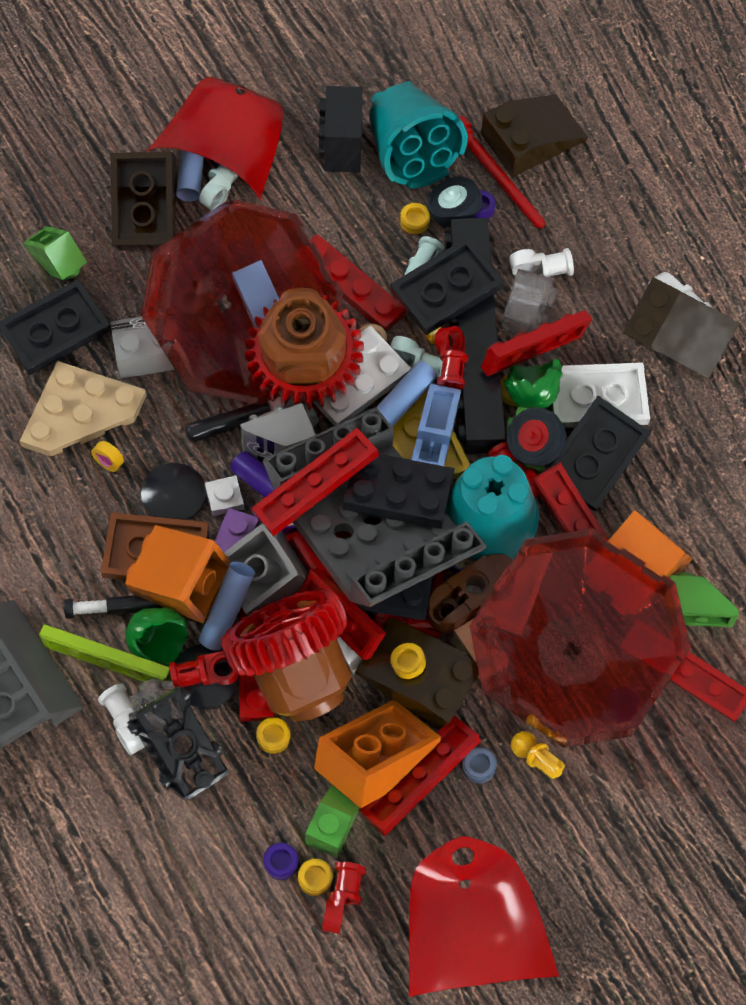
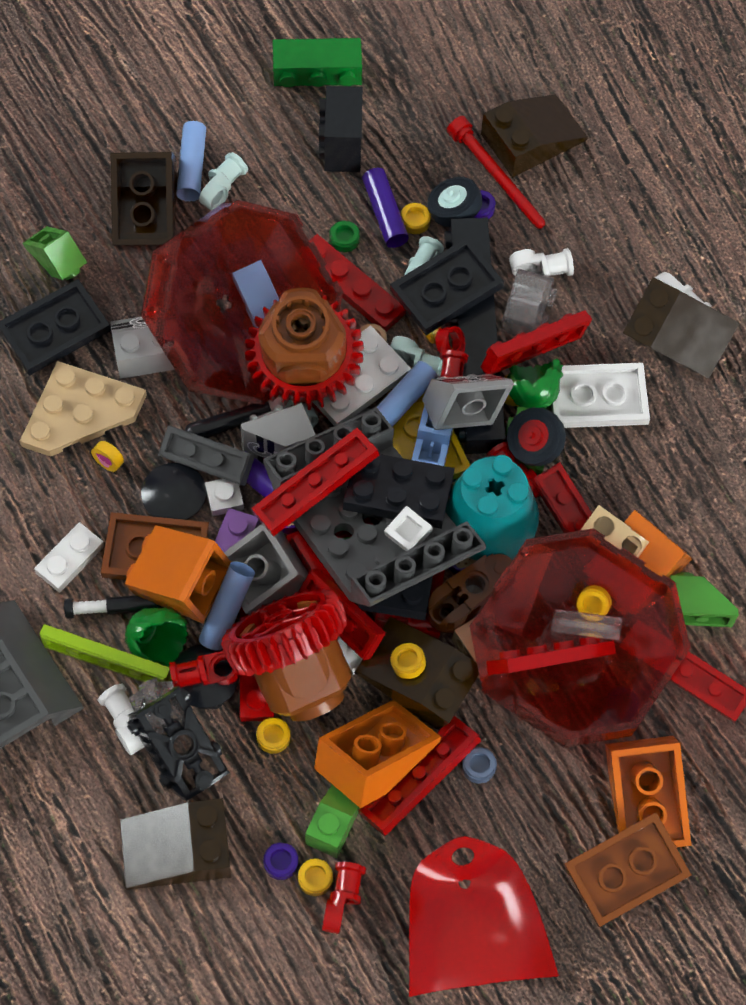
red piece [145,77,283,199] -> none
teal cone [369,81,468,189] -> none
yellow axle [511,731,565,779] -> none
black plate [545,396,651,512] -> none
none -> white plate [34,522,105,593]
none -> slope [120,798,231,890]
none -> dark grey tile [158,425,255,486]
none -> green brick [273,38,362,87]
none -> green tile [329,221,360,252]
none -> dark purple piece [362,168,409,248]
none -> white plate [384,506,433,551]
none -> light grey slope [422,374,514,430]
none -> red plate [486,635,616,675]
none -> clear tile [551,609,623,641]
none -> dark orange plate [563,813,692,927]
none -> yellow tile [576,585,612,621]
none -> tan leg [581,505,649,564]
none -> orange slope [605,736,692,848]

